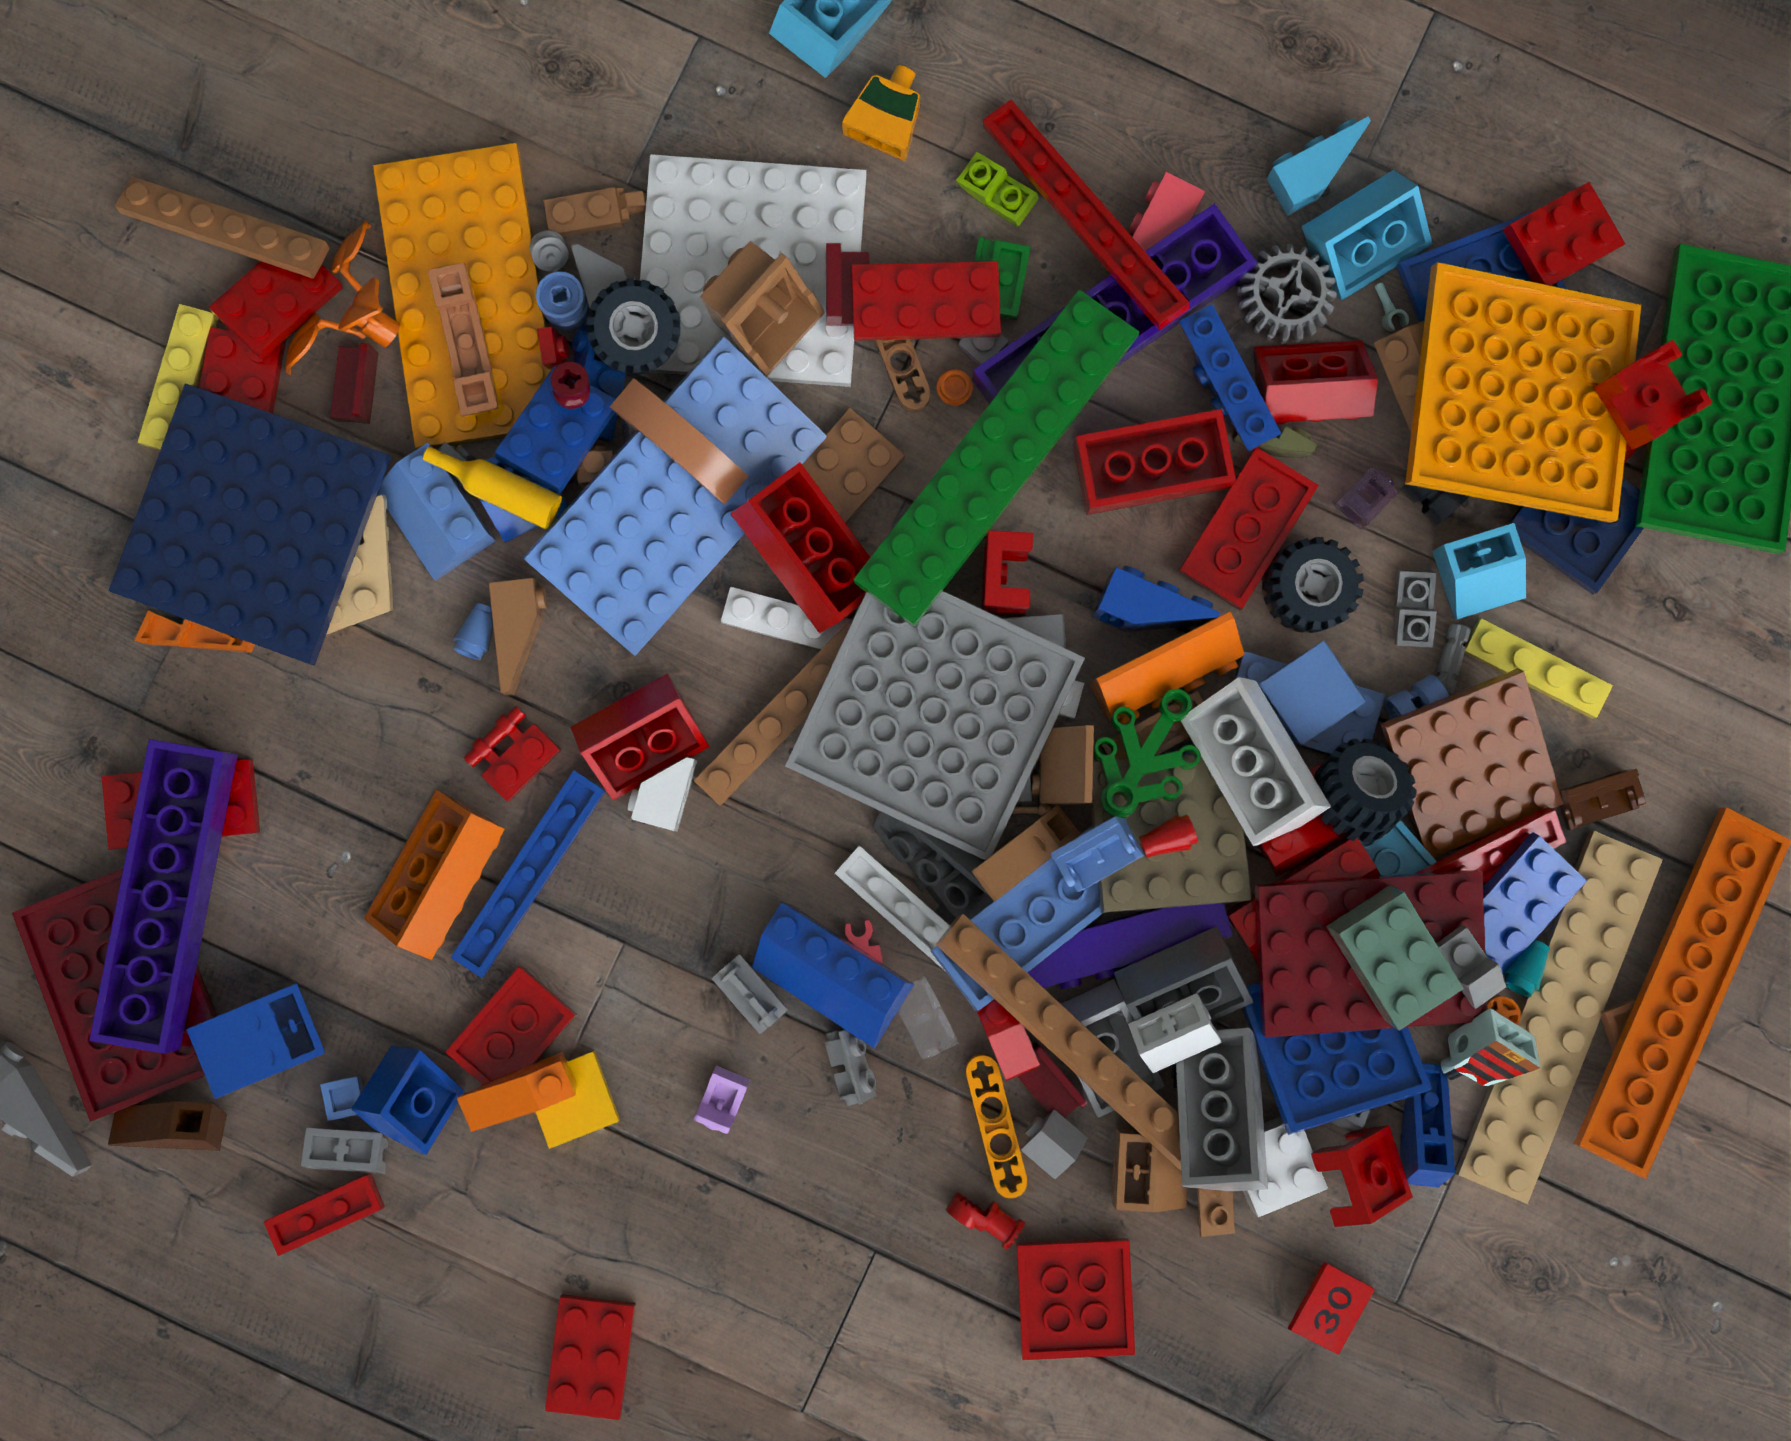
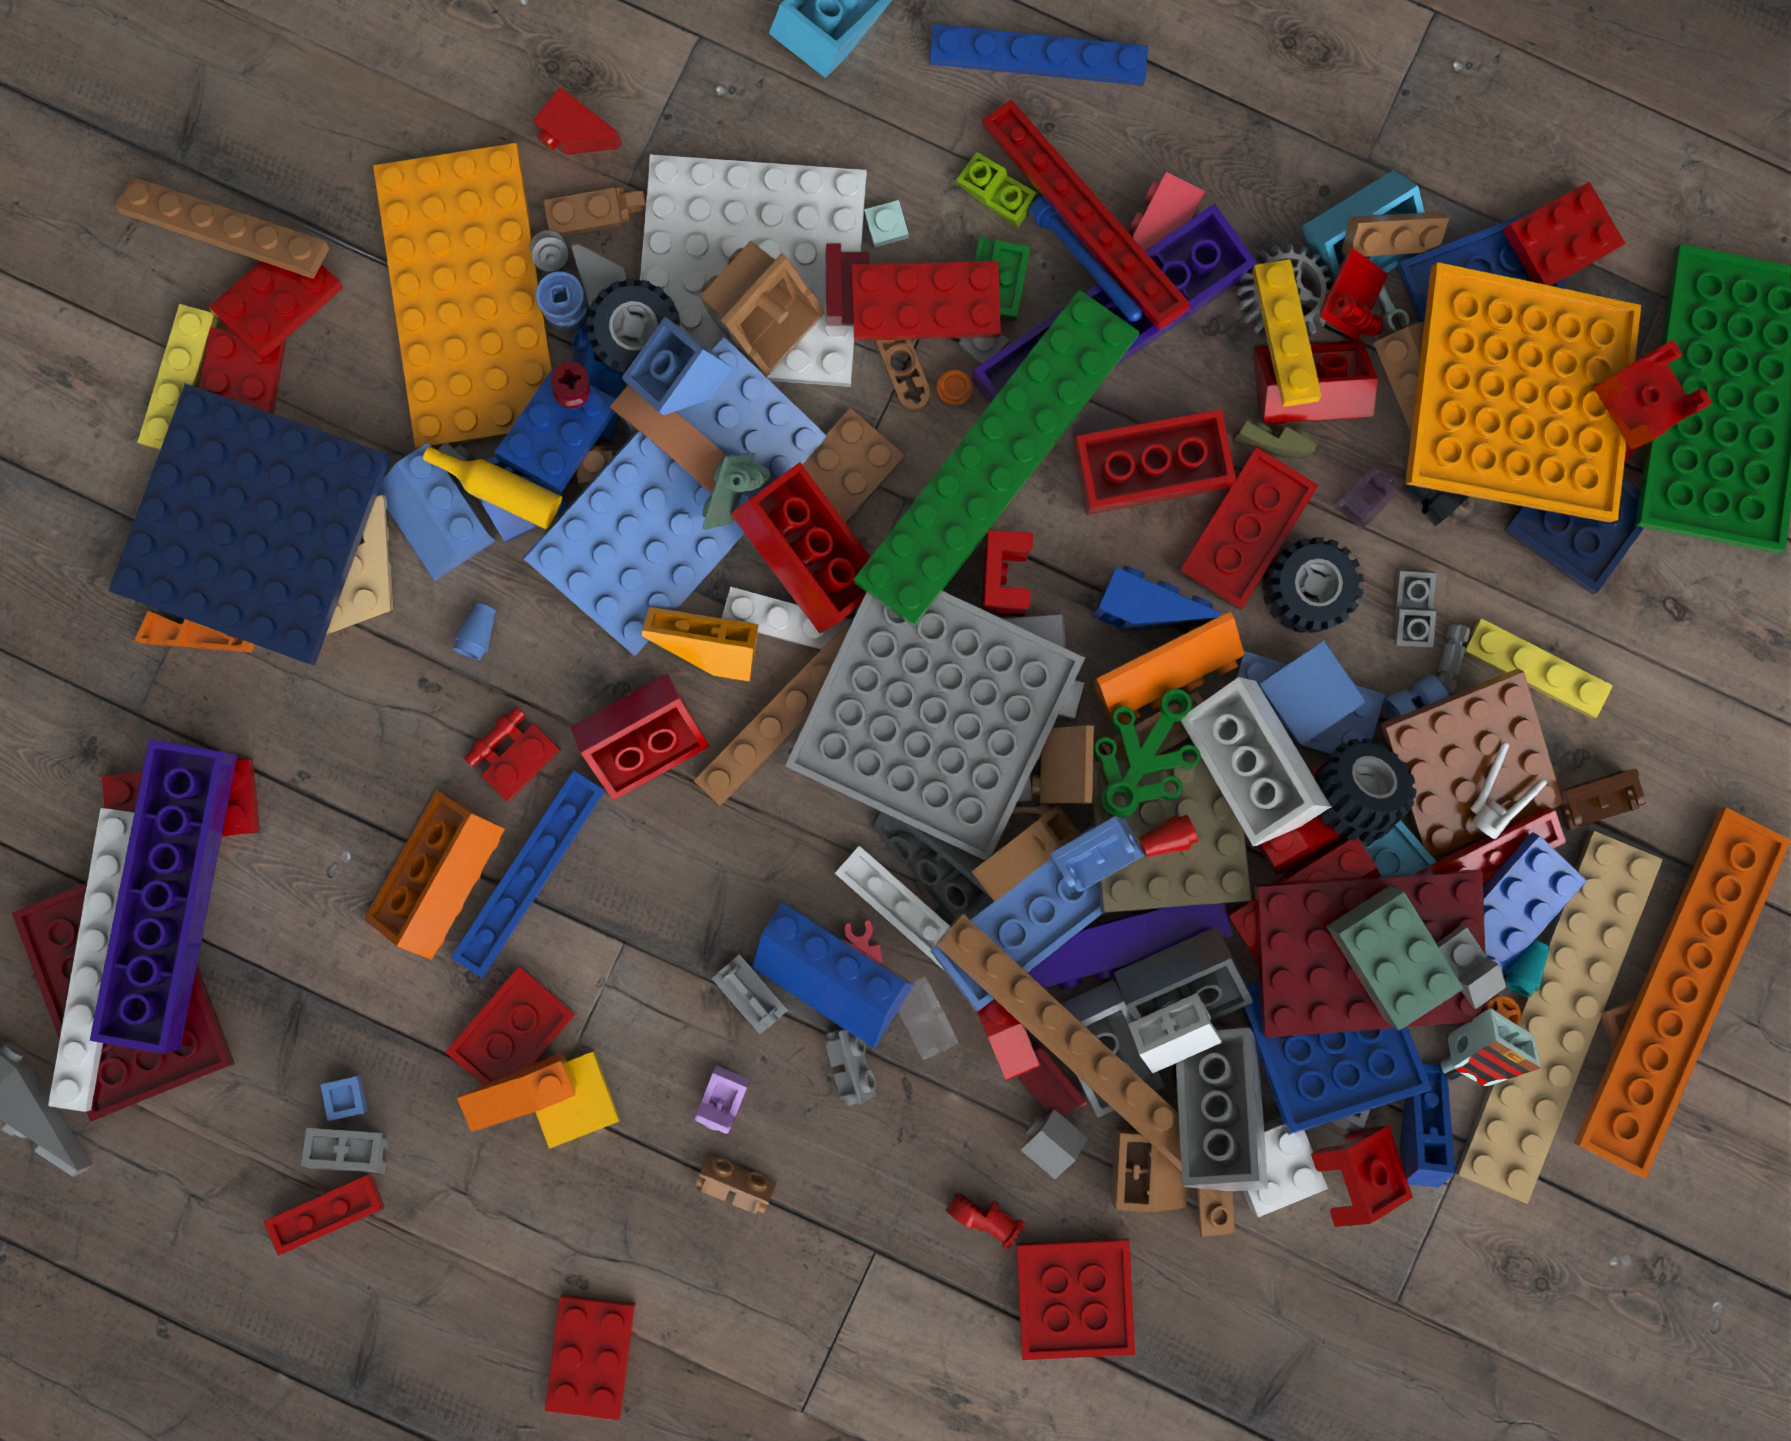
reddish brown slope [108,1101,227,1151] -> none
blue slope [186,983,325,1099] -> none
orange plant [285,220,400,376] -> none
dark red panel [330,342,378,424] -> none
blue slope [351,1045,465,1155] -> none
nougat slope [428,262,499,417] -> none
medium nougat slope [489,578,547,696] -> none
red plate [537,326,570,370] -> none
white slope [628,757,697,831] -> none
light orange torso [842,65,920,161] -> none
light orange beam [965,1054,1027,1198] -> none
blue bracket [1179,304,1281,452] -> none
medium azure slope [1267,116,1371,216] -> none
red piece [1288,1262,1375,1355] -> none
medium azure slope [1432,523,1526,620] -> none
none -> white plate [48,808,134,1112]
none -> red slope [533,87,622,155]
none -> medium blue slope [622,317,733,415]
none -> light orange slope [642,607,759,681]
none -> medium nougat hinge [695,1154,776,1215]
none -> sand green hinge [702,453,771,530]
none -> light aqua plate [864,200,909,248]
none -> blue plate [929,24,1148,86]
none -> blue piece [1029,196,1142,321]
none -> yellow plate [1252,259,1322,407]
none -> red hinge [1319,247,1389,341]
none -> medium nougat plate [1341,212,1449,257]
none -> white plant [1470,742,1547,840]

